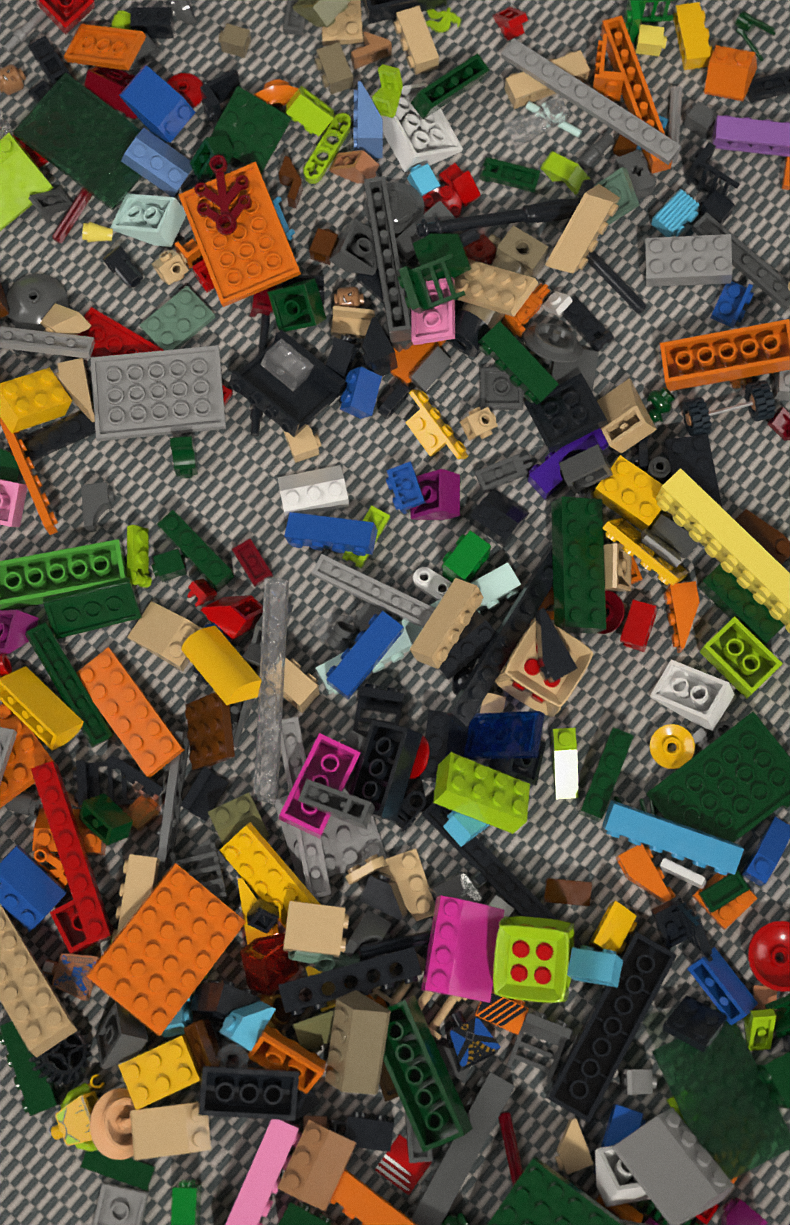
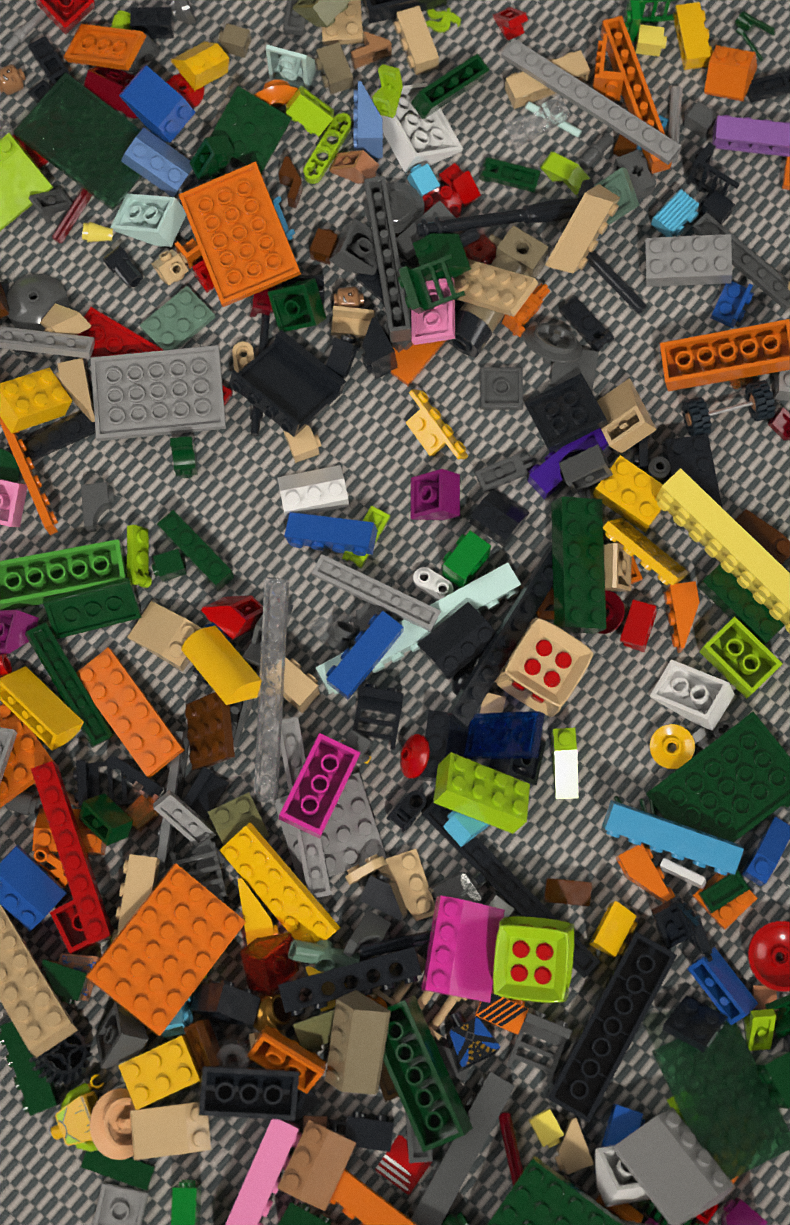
red tile [187,578,218,606] -> none
dark red plant [194,155,252,235] -> none
black bracket [200,69,240,126] -> none
medium azure slope [219,1001,276,1051] -> none
dark red plate [232,538,273,587] -> none
black slope [247,898,280,934] -> none
clear brick [260,339,314,391] -> none
tan panel [283,901,349,957] -> none
dark grey slope [298,779,375,830] -> none
blue brick [340,367,382,419] -> none
black brick [349,720,422,822] -> none
black beam [378,382,412,419] -> none
blue bracket [386,461,426,514] -> none
dark grey tile [409,346,452,392] -> none
tan brick [410,578,484,669] -> none
tan brick [460,407,498,441] -> none
dark green brick [478,321,559,405] -> none
black slope [535,608,578,683] -> none
white plate [542,291,573,316] -> none
medium azure brick [567,946,623,988] -> none
dark green brick [578,727,634,822] -> none
light grey slope [621,1069,657,1094] -> none
light grey tile [641,528,681,568] -> none
dark green animal [647,387,675,423] -> none
dark grey slope [649,514,697,558] -> none
none -> dark green slope [42,959,89,1005]
none -> light grey plate [153,790,216,847]
none -> yellow slope [171,42,229,91]
none -> tan plate [232,342,255,373]
none -> light aqua slope [266,45,316,91]
none -> light yellow brick [528,1108,564,1148]

